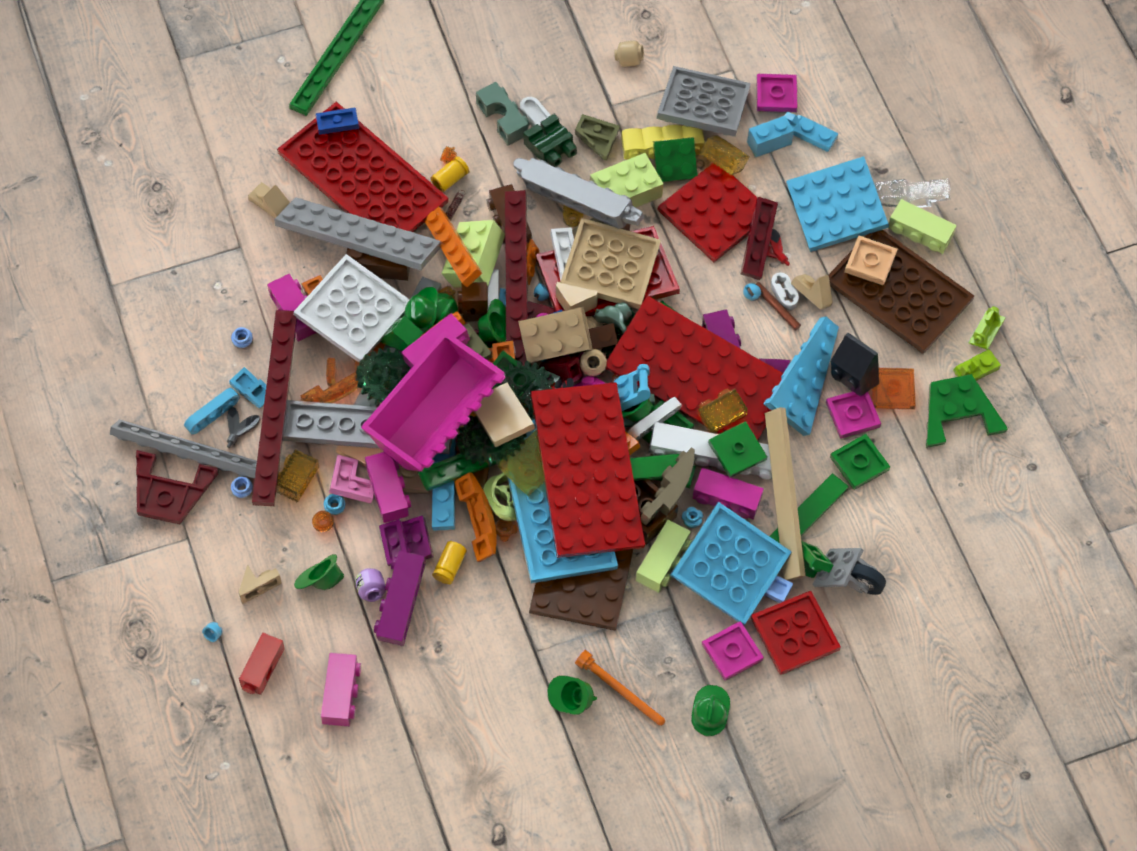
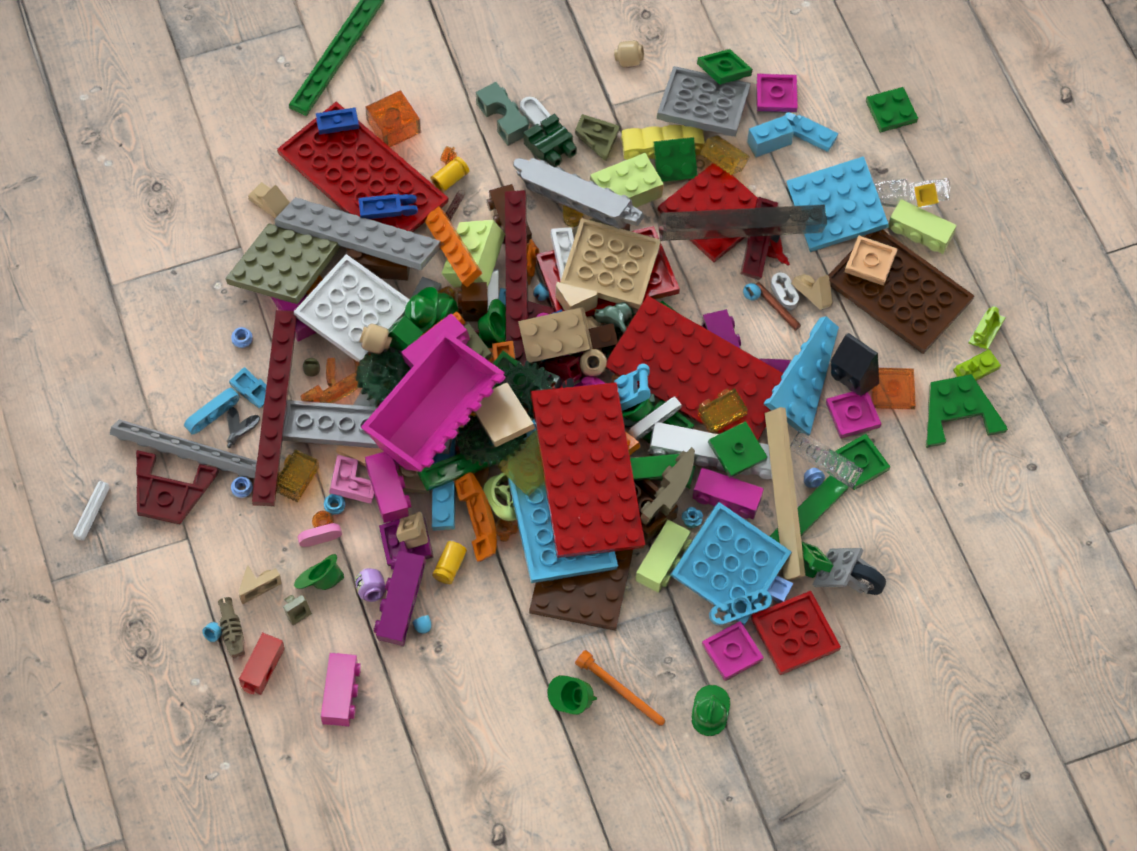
none -> white axle [73,481,110,541]
none -> dark tan hinge [218,597,245,658]
none -> olive plate [225,223,340,304]
none -> olive tile [283,595,312,625]
none -> bright pink tile [297,523,342,547]
none -> olive hinge [303,358,320,377]
none -> blue hinge [359,194,418,219]
none -> tan head [359,323,392,354]
none -> clear orange brick [365,90,421,147]
none -> tan slope [396,512,428,549]
none -> medium azure hinge [412,615,432,634]
none -> clear smoke brick [658,205,827,241]
none -> green plate [697,49,753,85]
none -> medium azure beam [709,589,772,625]
none -> clear slope [790,430,863,489]
none -> light blue plate [804,468,825,488]
none -> green plate [866,87,918,133]
none -> yellow plate [914,183,939,207]

